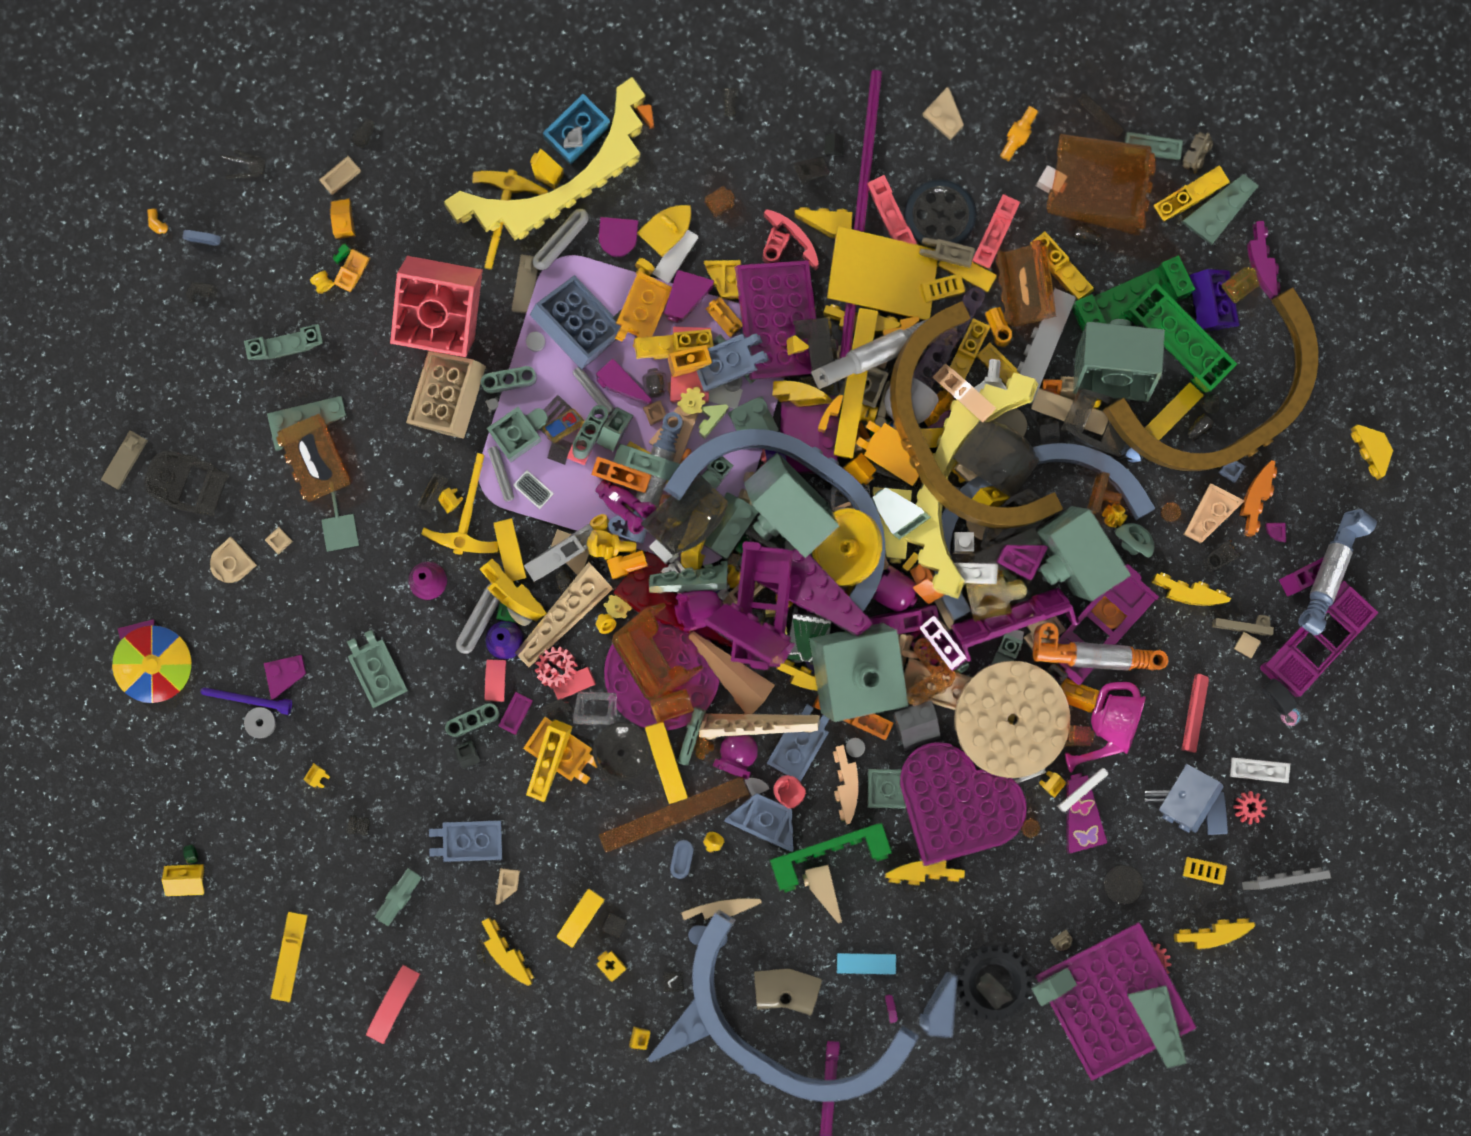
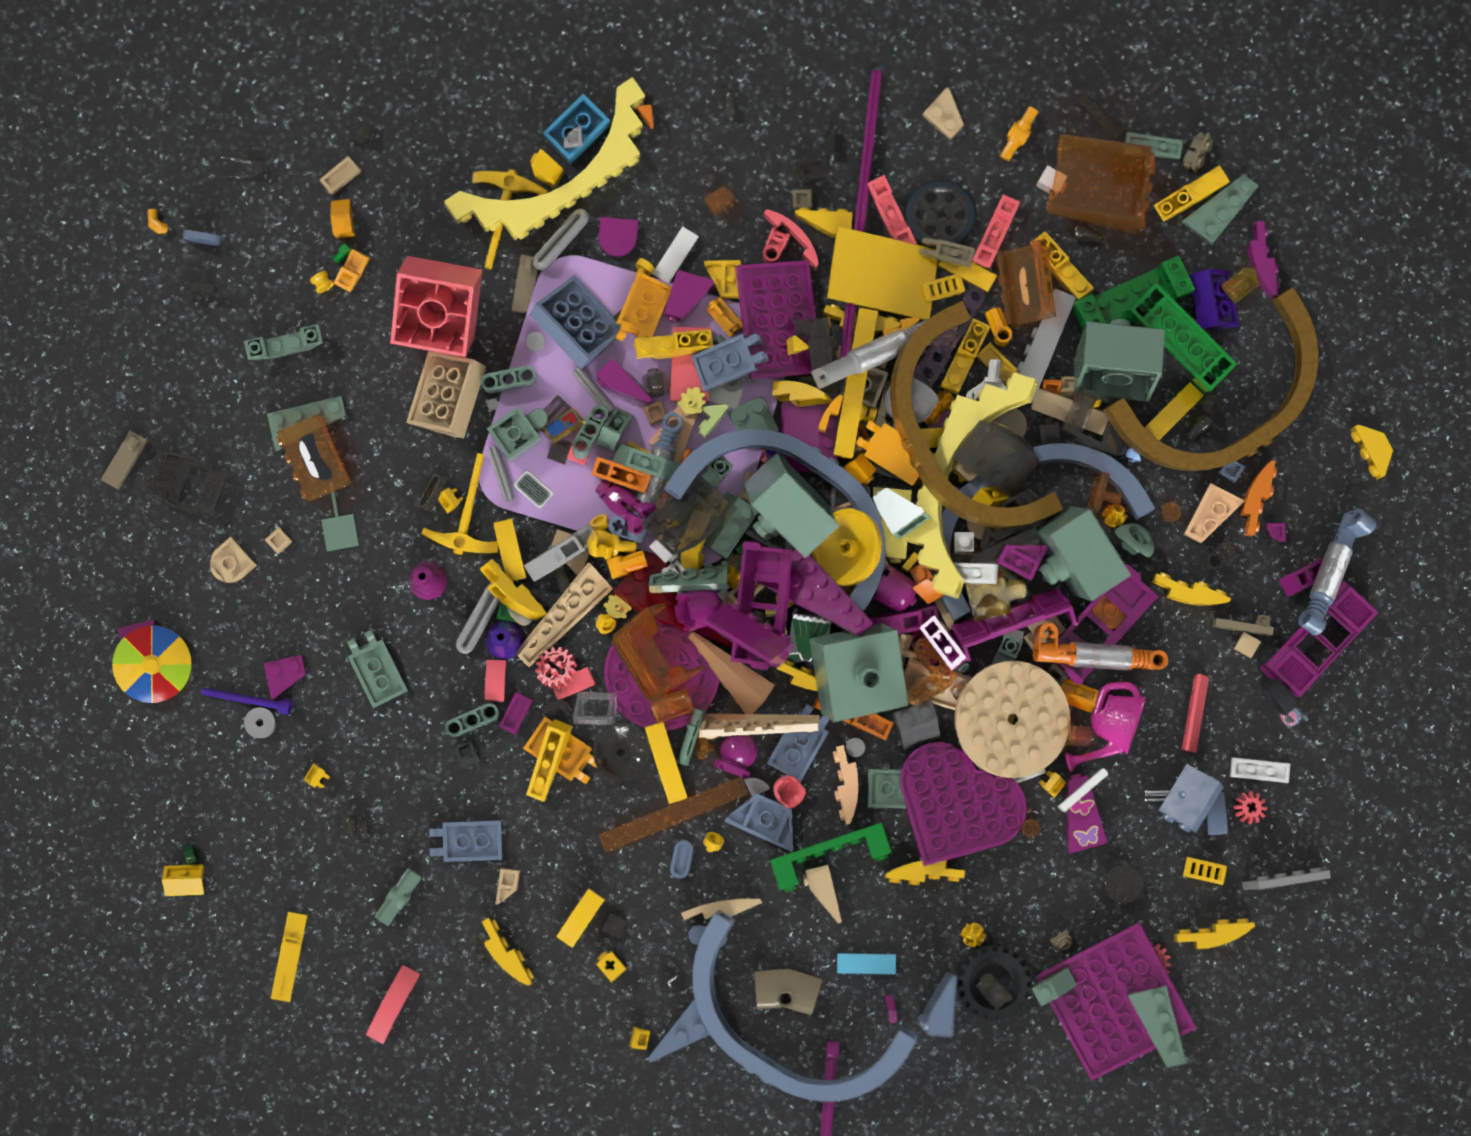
yellow shield [637,205,691,257] -> none
light orange slope [667,345,712,377] -> none
light nougat slope [933,363,996,422] -> none
none -> dark tan tile [792,189,812,210]
none -> yellow gear [960,923,986,947]

